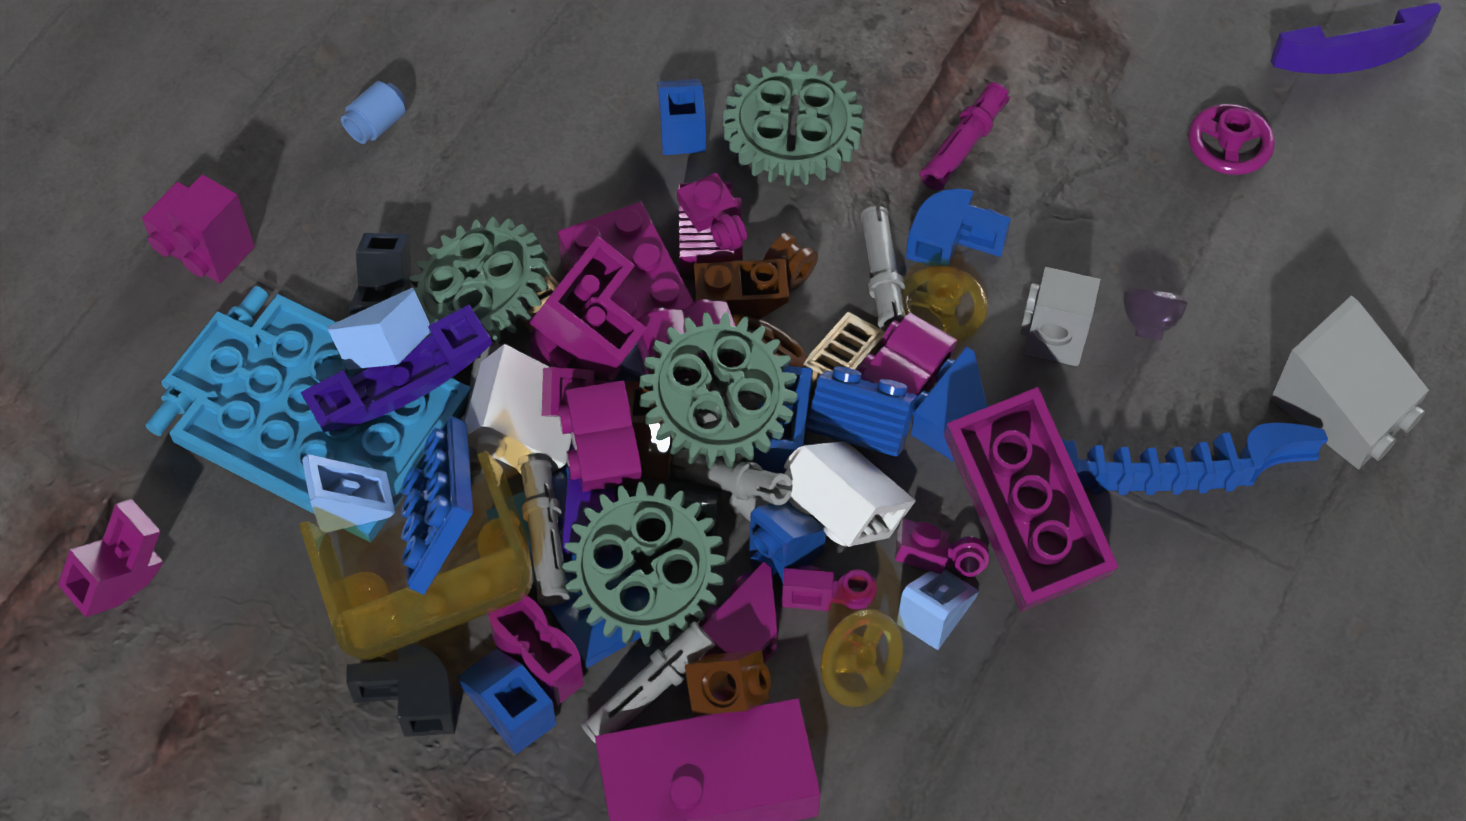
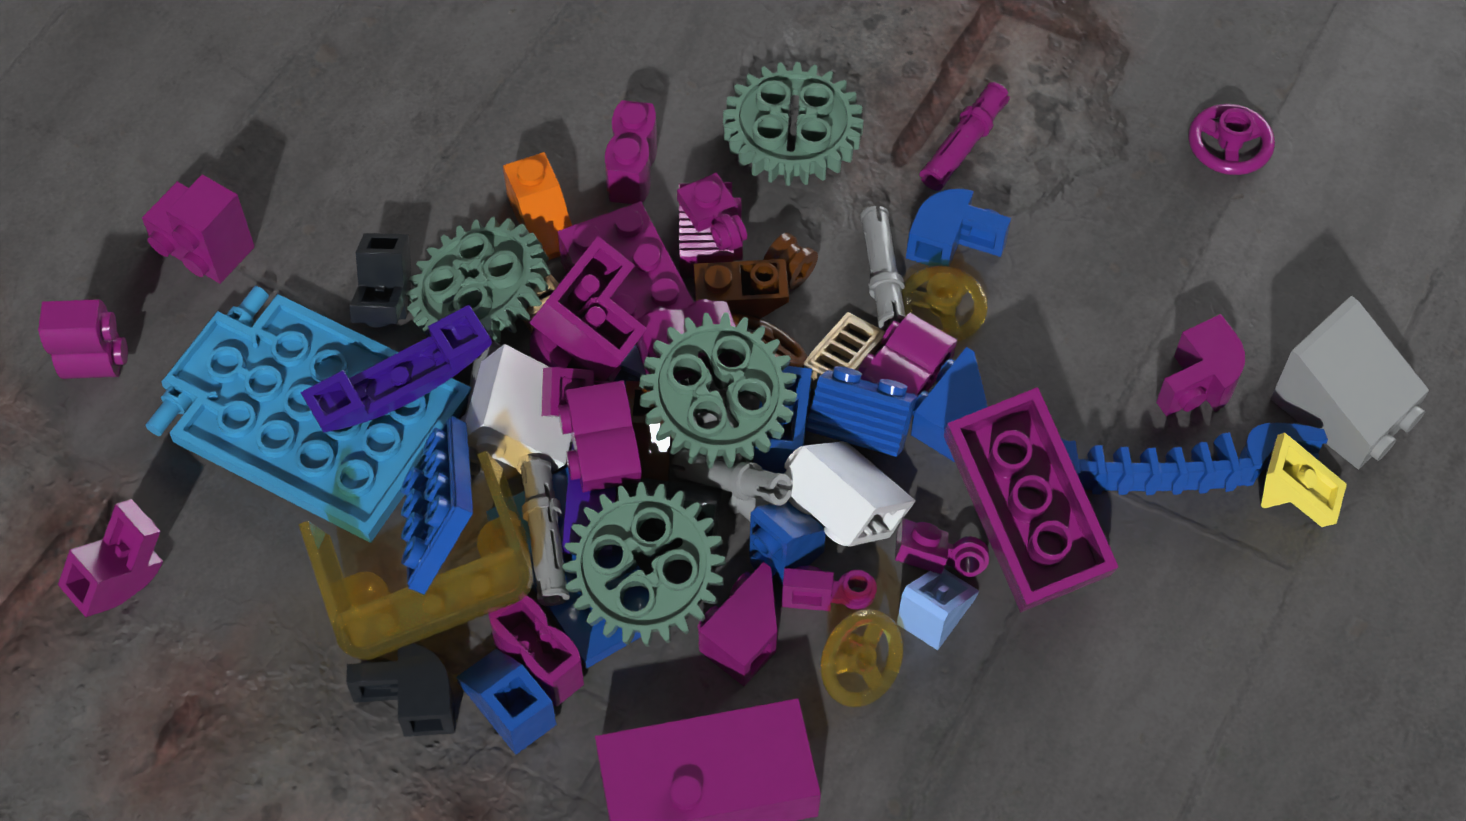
light blue slope [302,454,395,534] -> none
light blue slope [327,287,430,370] -> none
medium blue brick [341,81,406,144] -> none
light grey pin [581,622,716,744] -> none
blue slope [657,79,706,155] -> none
reddish brown brick [684,650,771,715] -> none
light grey brick [1020,267,1101,367] -> none
clear purple brick [1123,288,1188,341] -> none
dark purple slope [1270,2,1441,74] -> none
none -> magenta brick [38,299,128,379]
none -> orange slope [503,152,572,260]
none -> magenta brick [605,100,657,204]
none -> magenta brick [1156,314,1245,417]
none -> light yellow slope [1261,433,1347,527]

